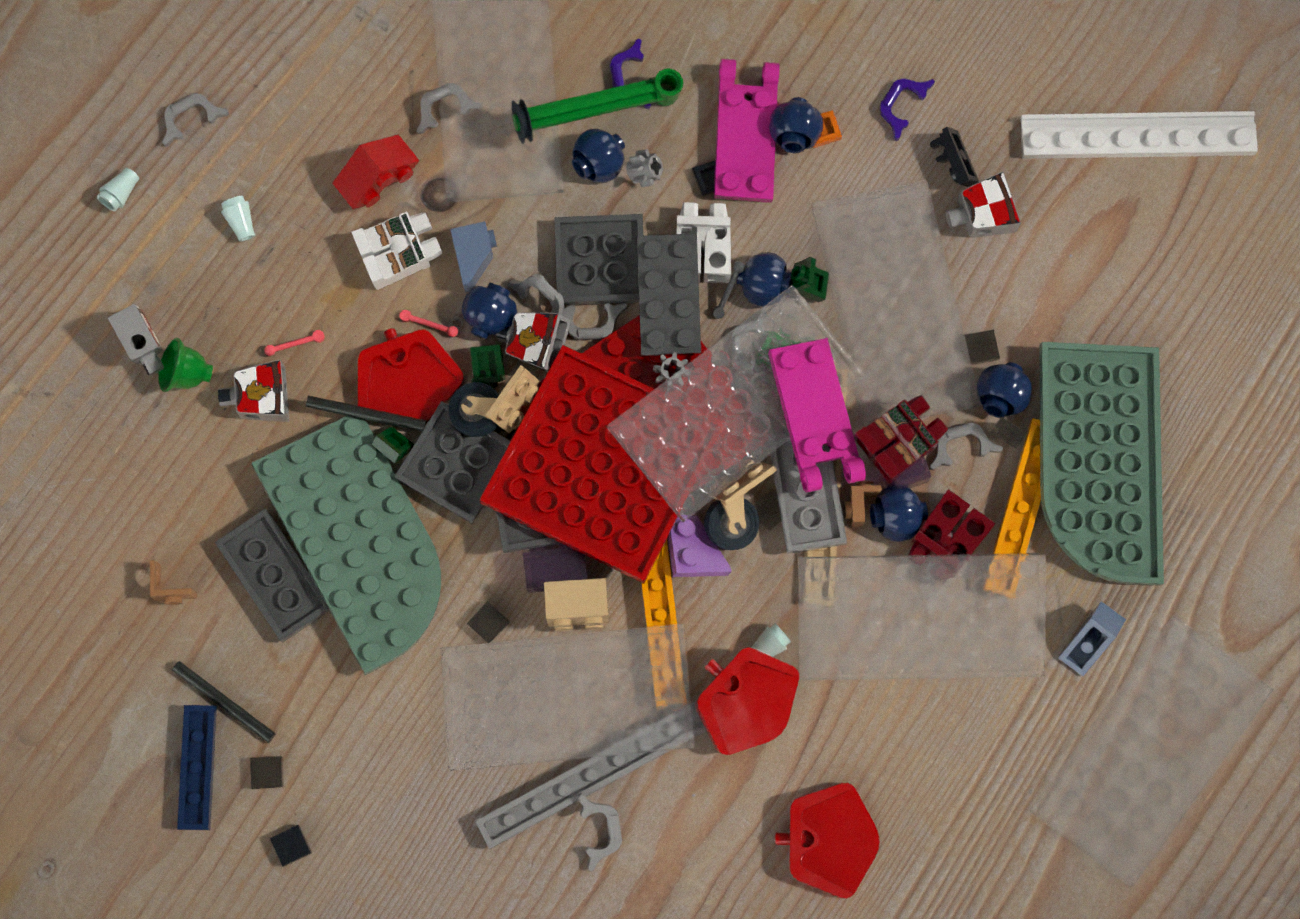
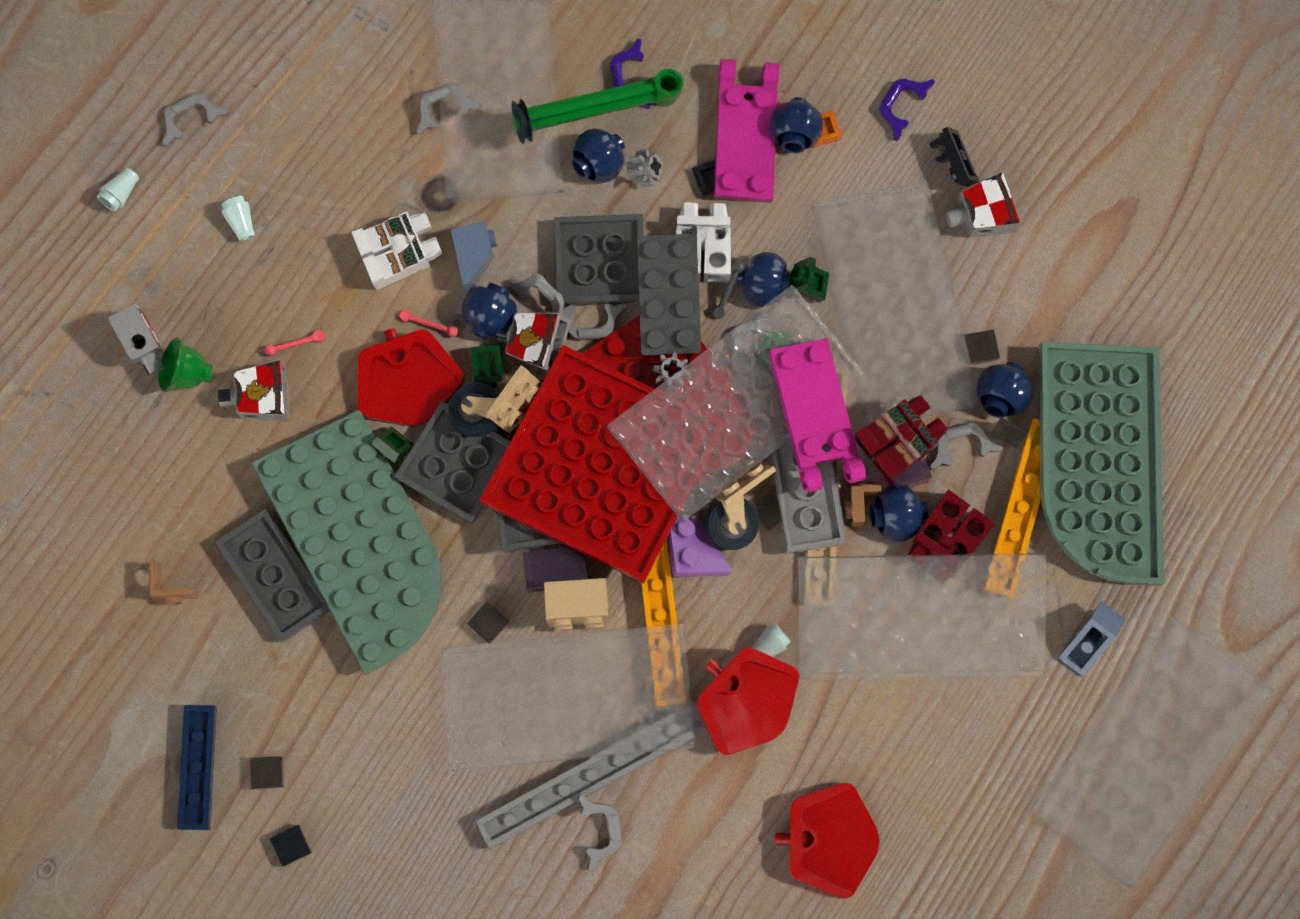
pearl dark grey bar [172,661,276,743] -> none
pearl dark grey bar [306,395,426,432] -> none
red brick [332,134,420,210] -> none
white plate [1020,111,1258,159] -> none

